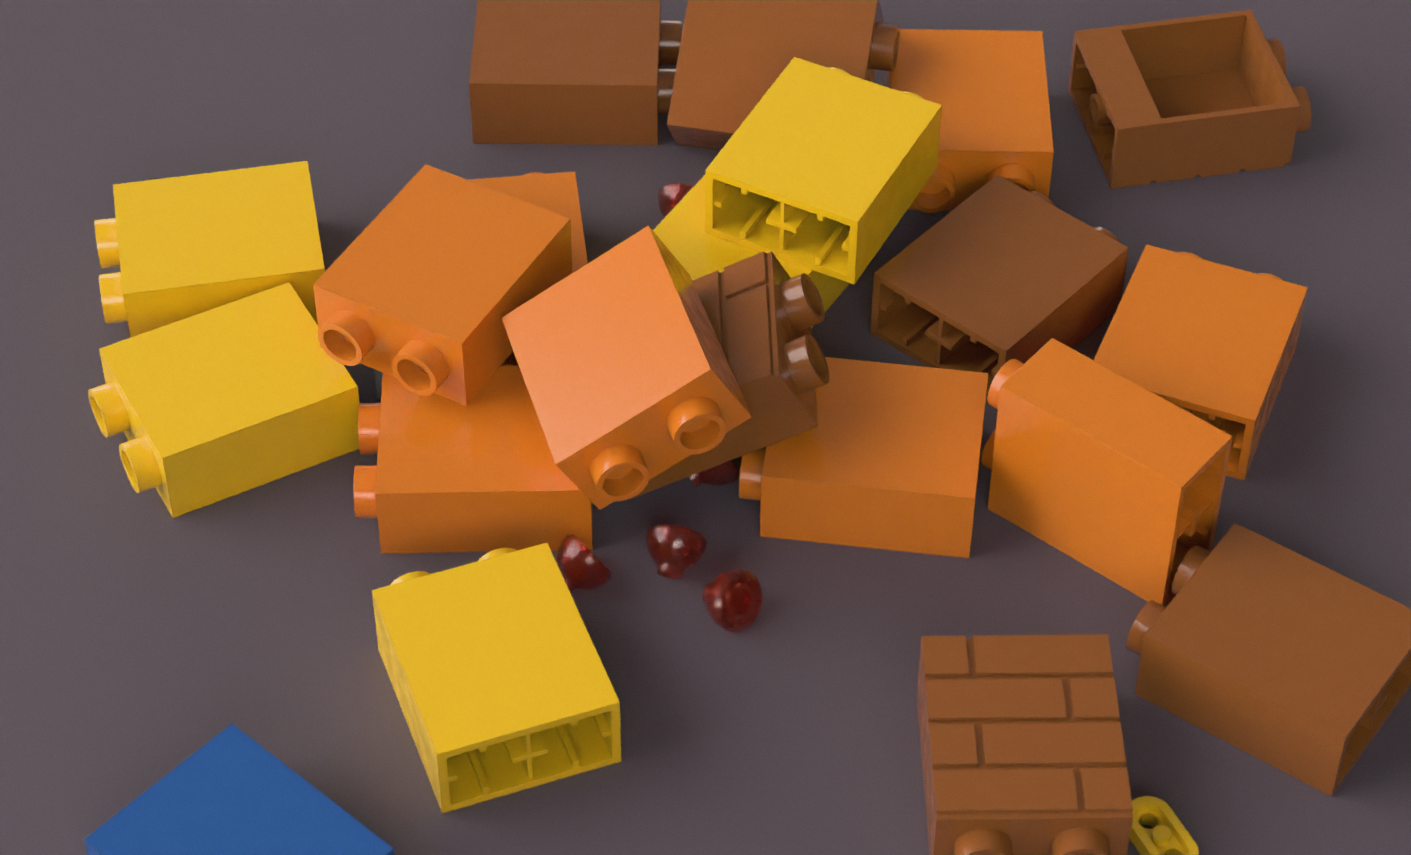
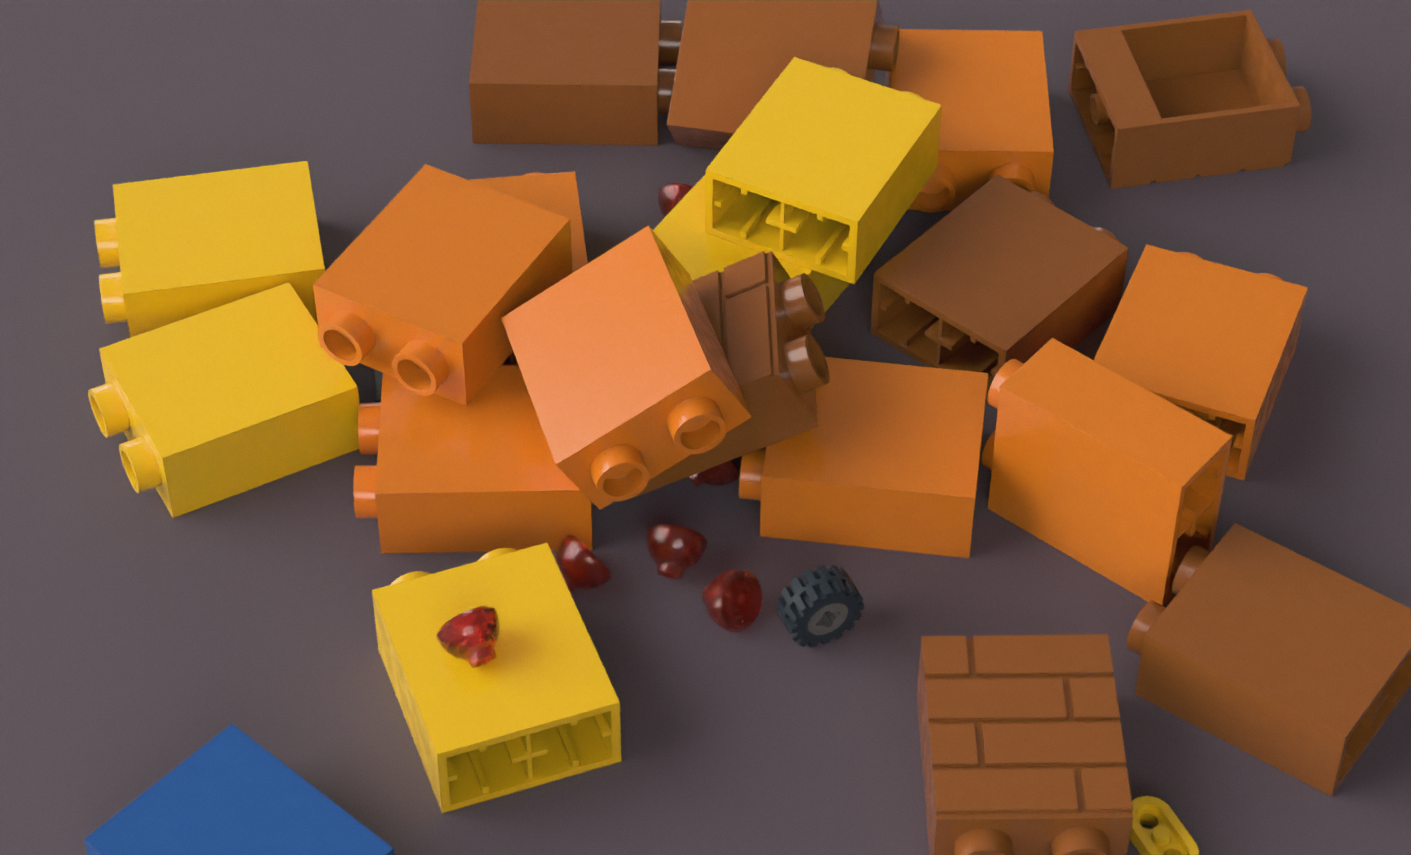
none -> clear red brick [436,606,500,668]
none -> black wheel [776,565,864,648]

